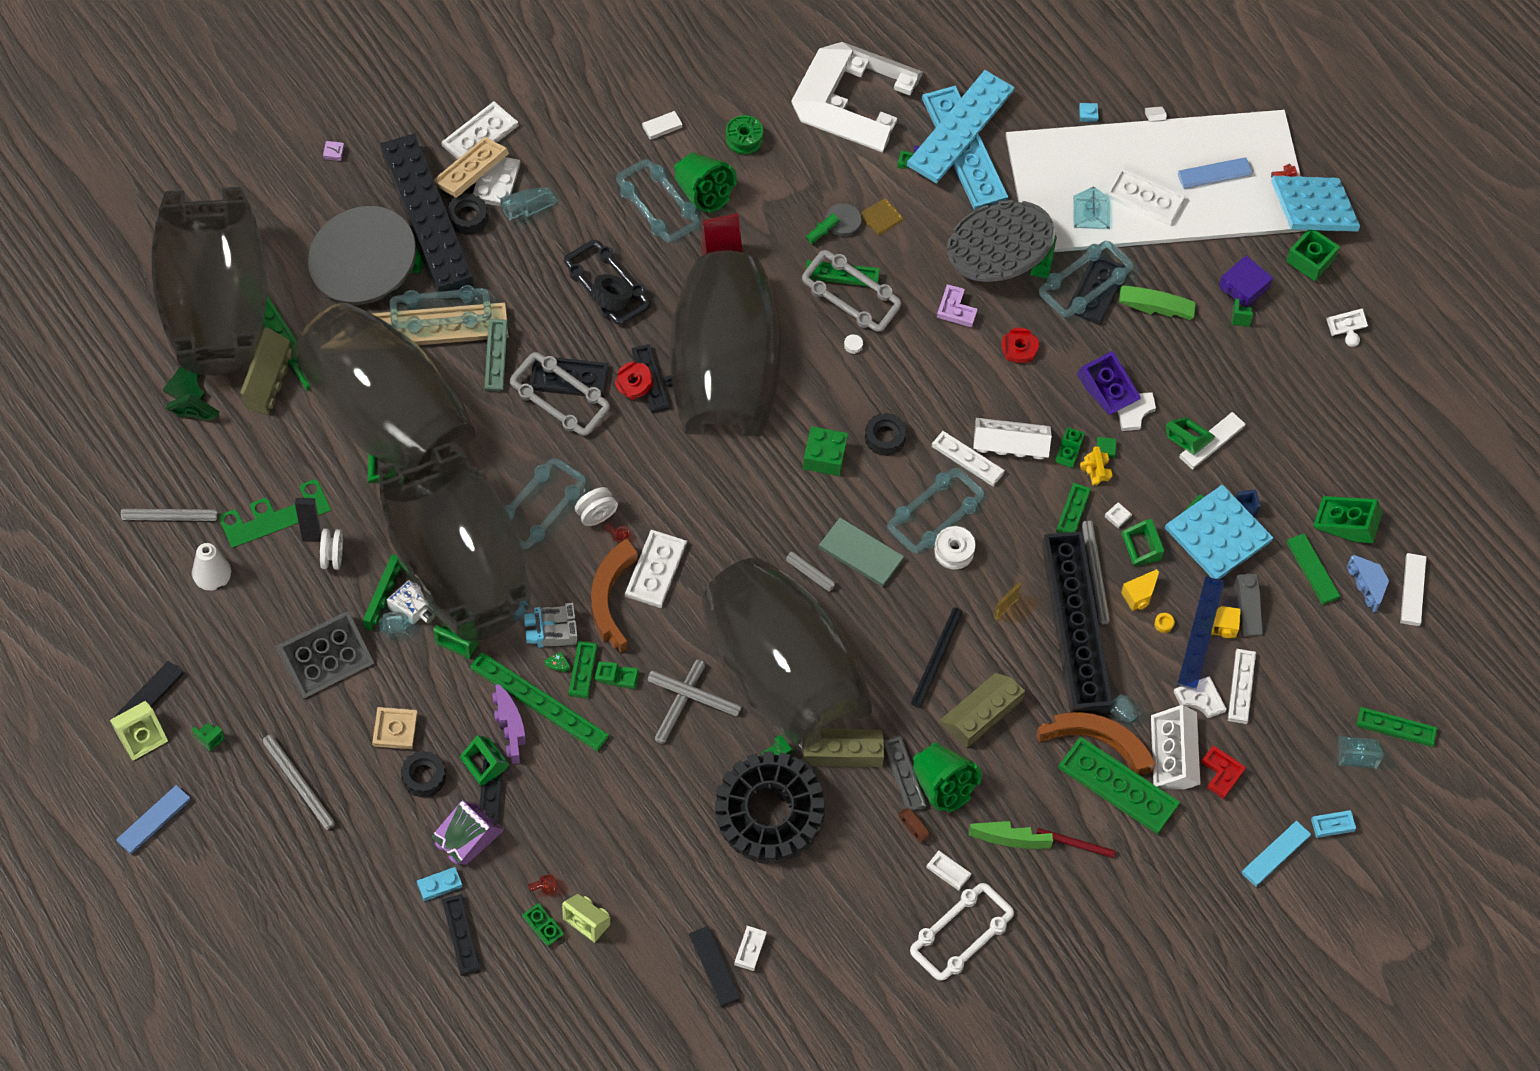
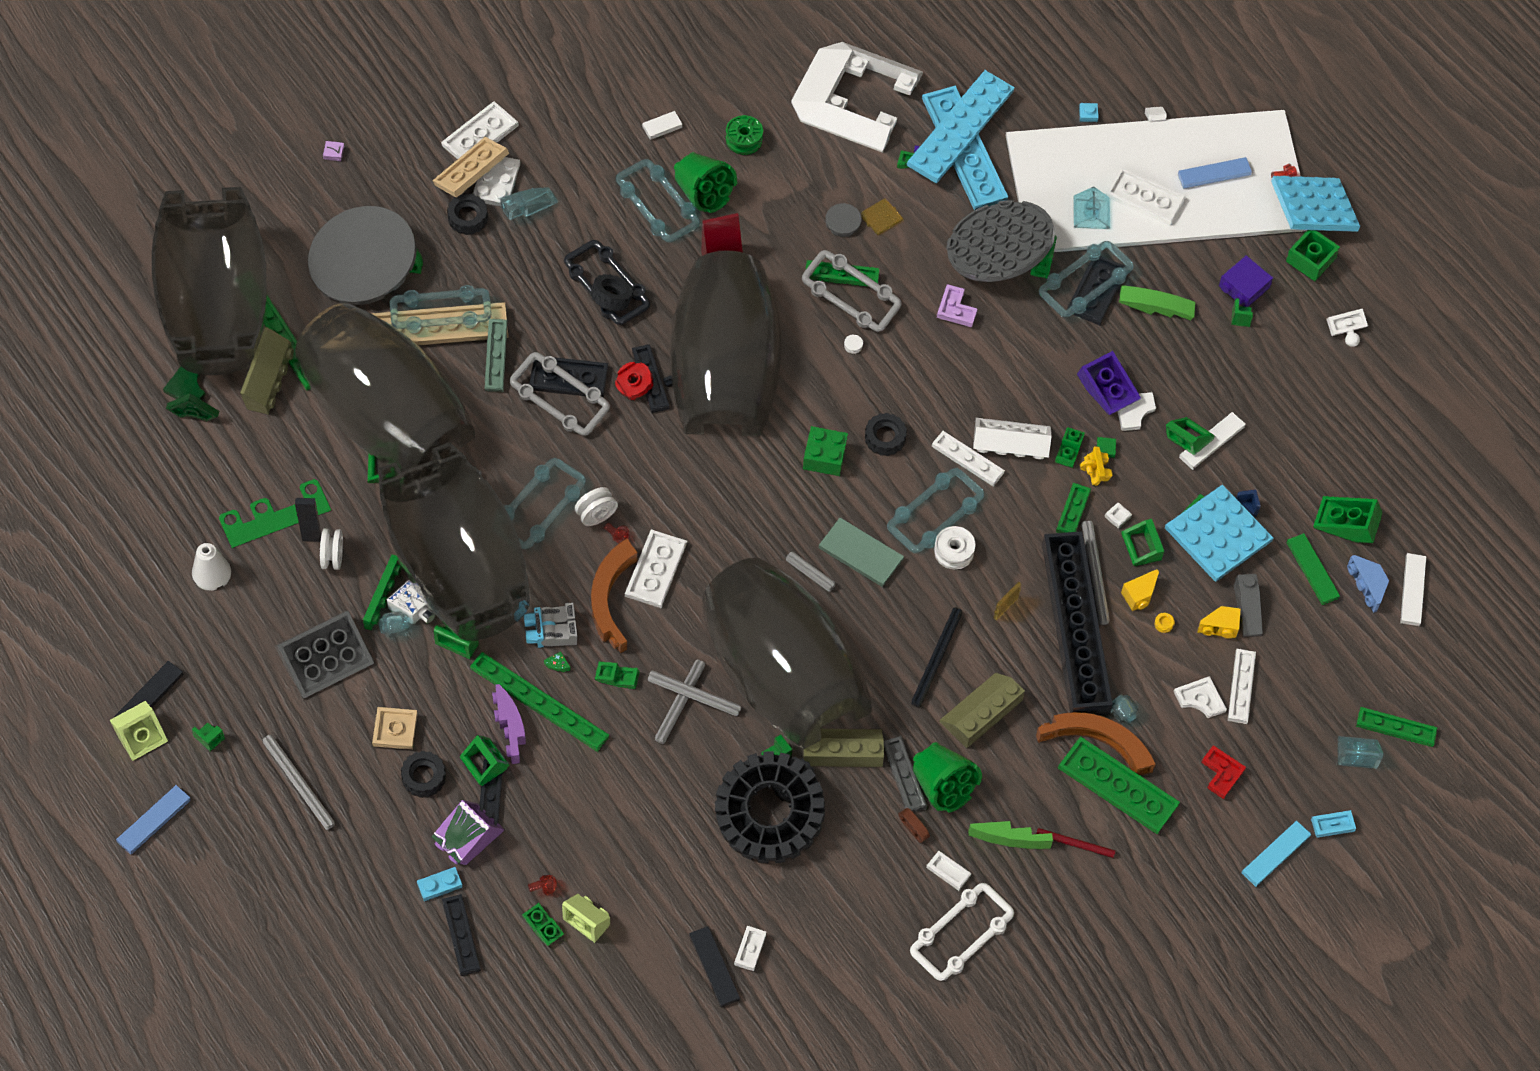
light grey axle [121,509,217,521] -> none
black brick [380,133,474,299] -> none
green tile [568,641,598,699] -> none
green pin [805,213,840,245] -> none
red plate [1001,328,1039,363] -> none
white slope [1151,705,1200,790] -> none
clear blue tile [1177,576,1224,690] -> none

